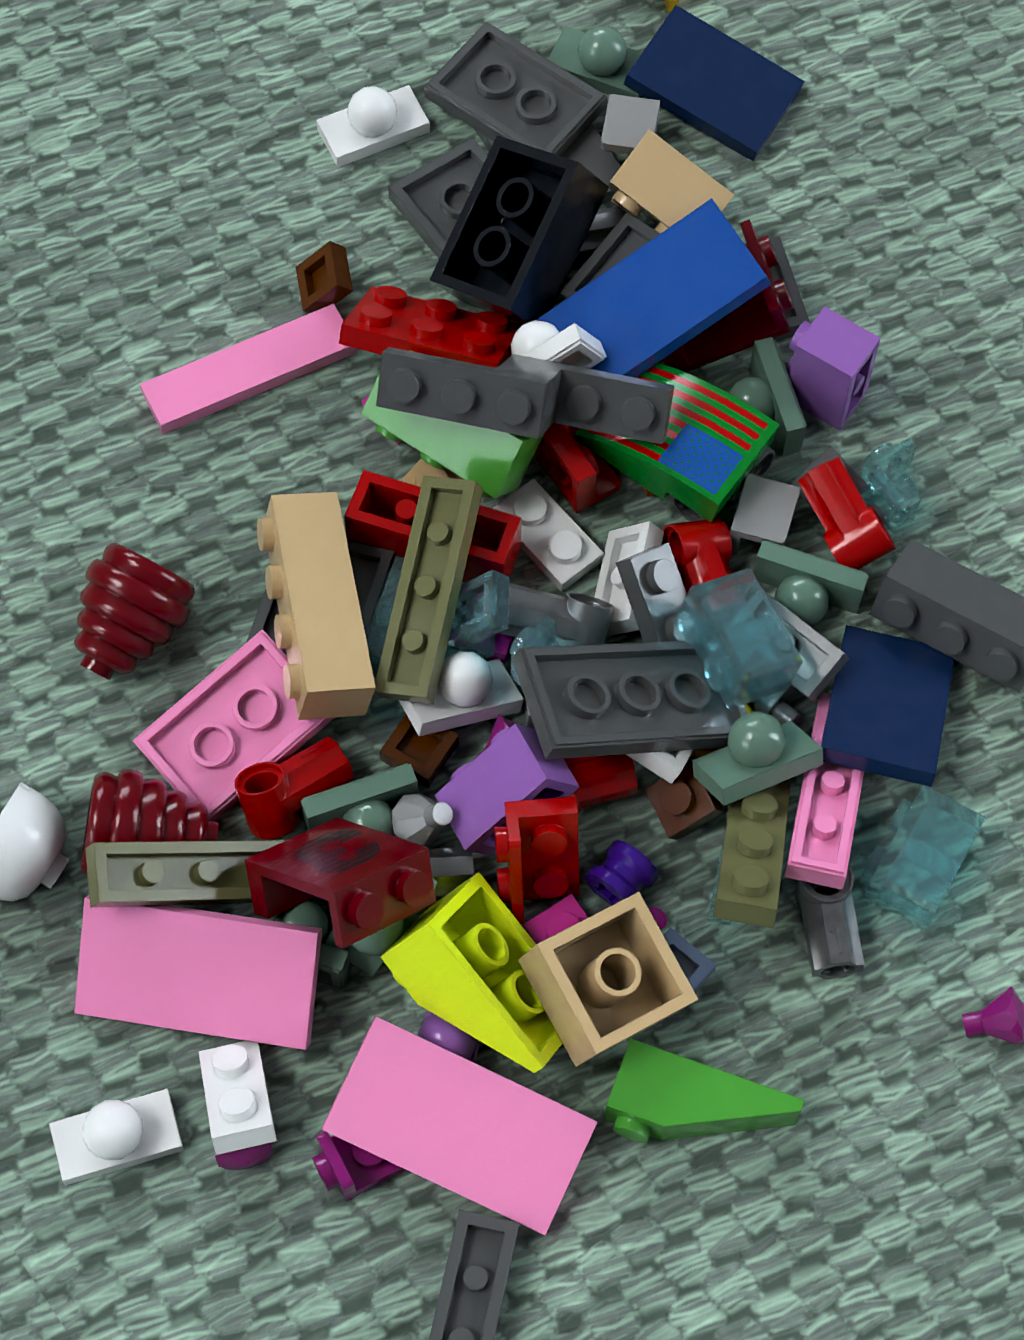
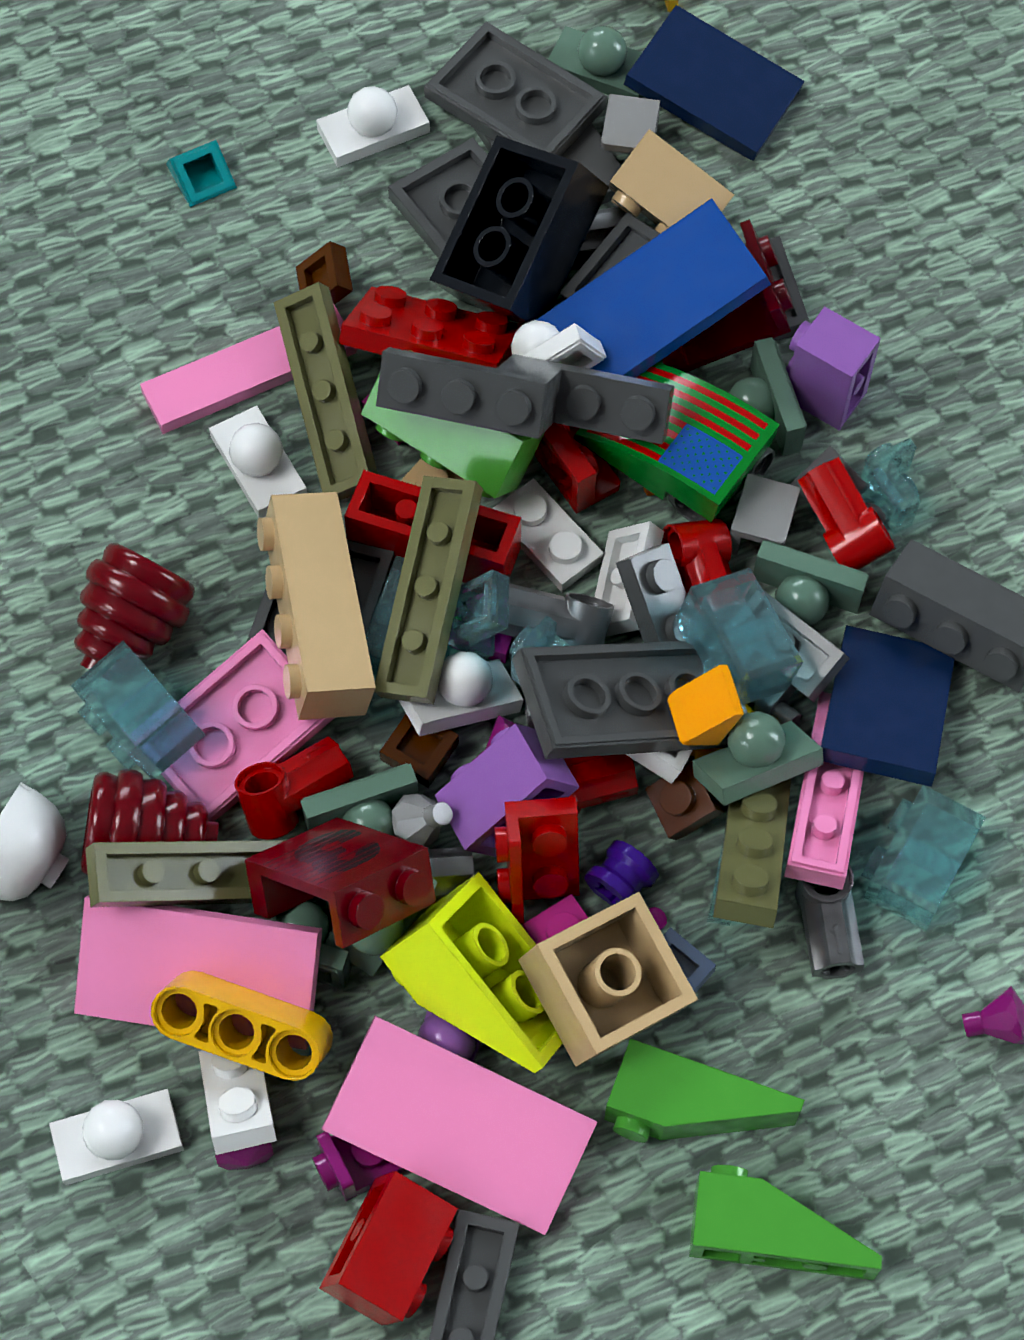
none -> clear light blue brick [71,641,205,779]
none -> yellow beam [151,970,333,1081]
none -> teal slope [166,140,237,207]
none -> white tile [209,405,307,518]
none -> olive plate [273,282,378,501]
none -> red brick [319,1171,458,1326]
none -> light orange slope [667,665,744,746]
none -> bright green slope [689,1165,882,1280]

